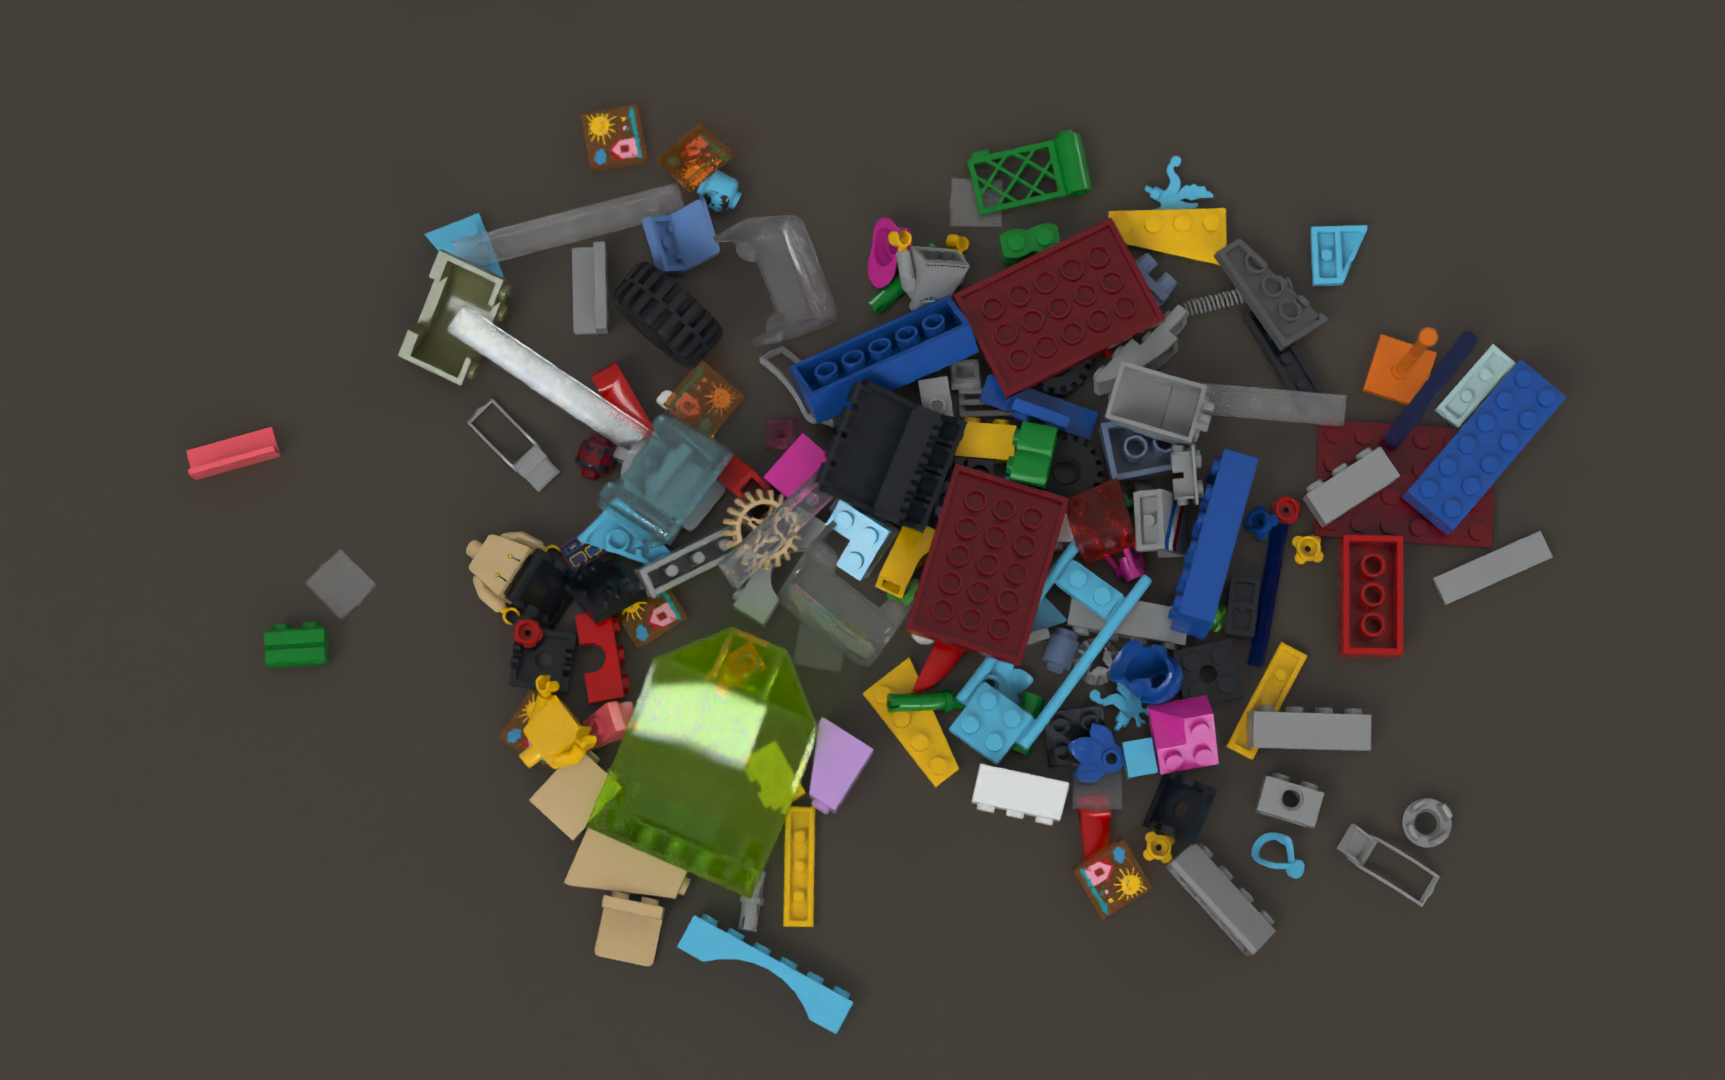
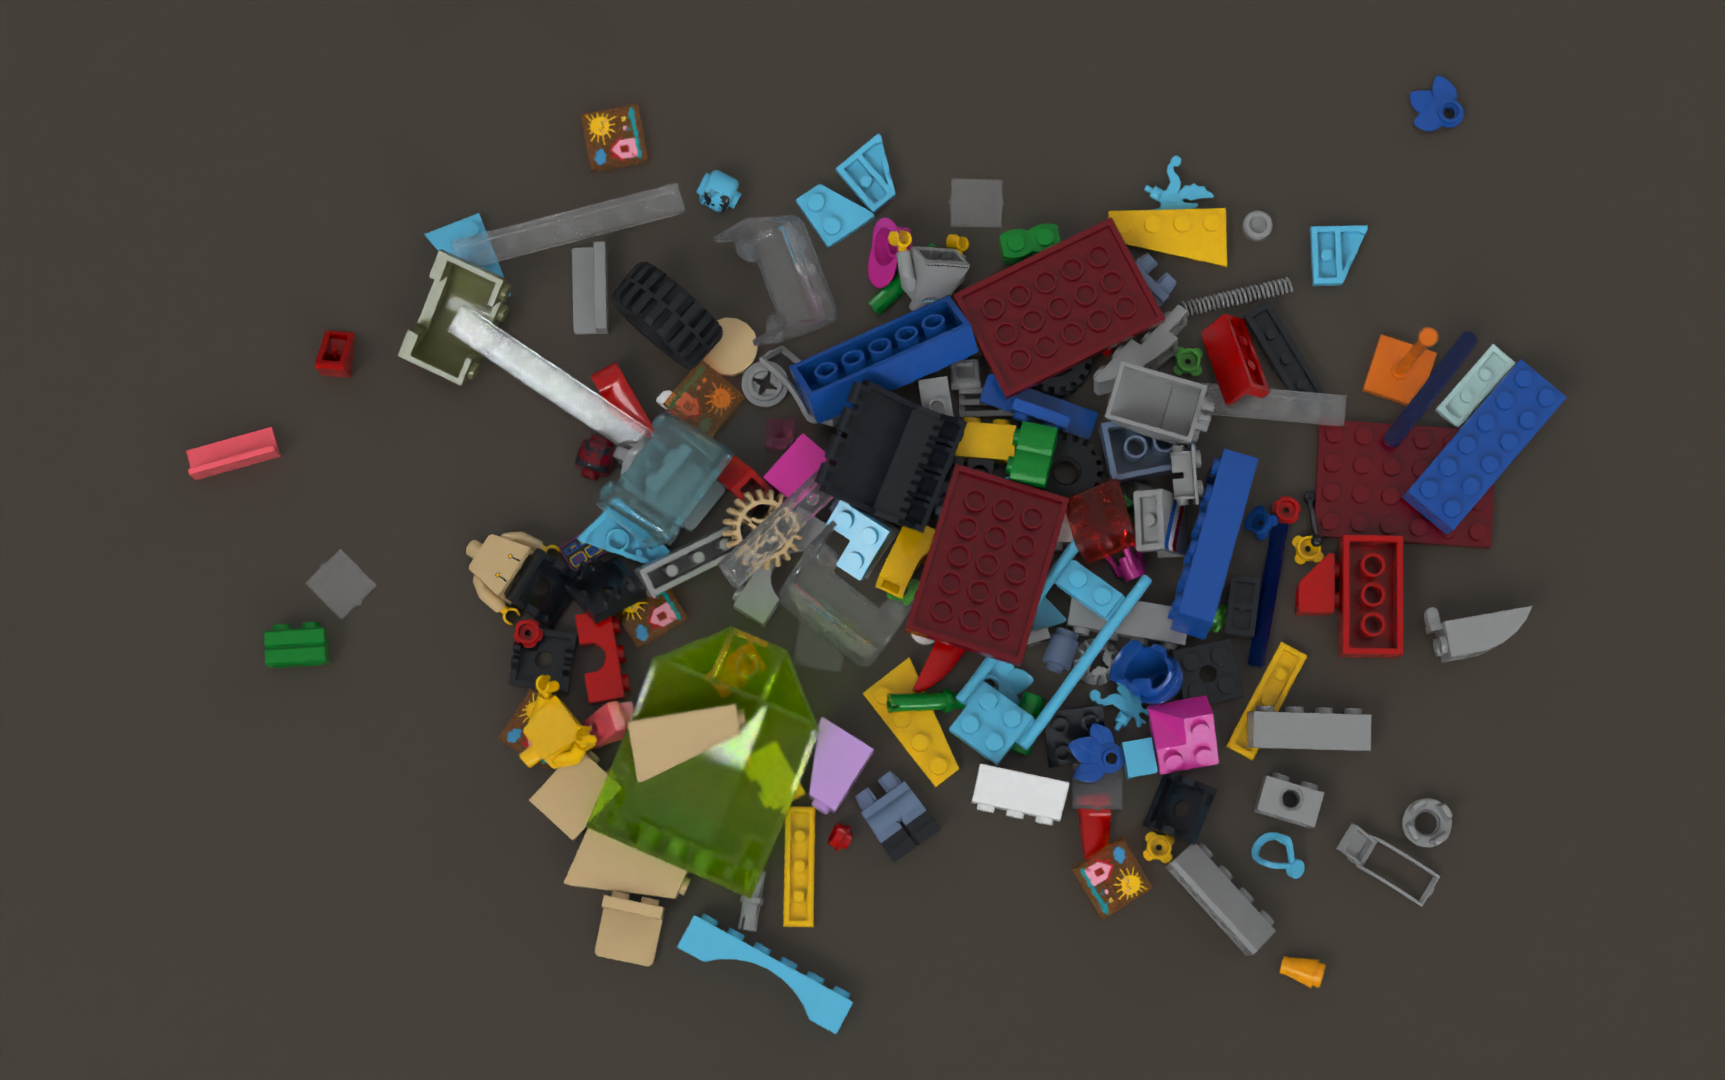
light grey piece [466,398,560,492] -> none
medium blue bracket [641,199,720,275] -> none
clear orange tile [657,123,734,193] -> none
green piece [967,129,1094,217] -> none
dark grey wing [1214,238,1329,351] -> none
light grey brick [1303,447,1400,528] -> none
light grey tile [1432,531,1553,606] -> none
none -> red slope [315,330,355,378]
none -> tan slope [628,702,747,782]
none -> tan tile [703,317,758,376]
none -> light grey gear [741,361,788,408]
none -> medium azure wing [796,184,875,249]
none -> red plate [827,823,853,852]
none -> medium azure wing [836,133,896,214]
none -> sand blue hips [855,771,941,863]
none -> bright green plate [1173,347,1203,377]
none -> red panel [1201,314,1270,405]
none -> light grey tile [1242,211,1273,241]
none -> light orange cone [1279,956,1326,989]
none -> red slope [1295,553,1340,616]
none -> black hinge [1303,491,1322,547]
none -> blue plate [1409,76,1464,132]
none -> light grey piece [1424,606,1532,663]

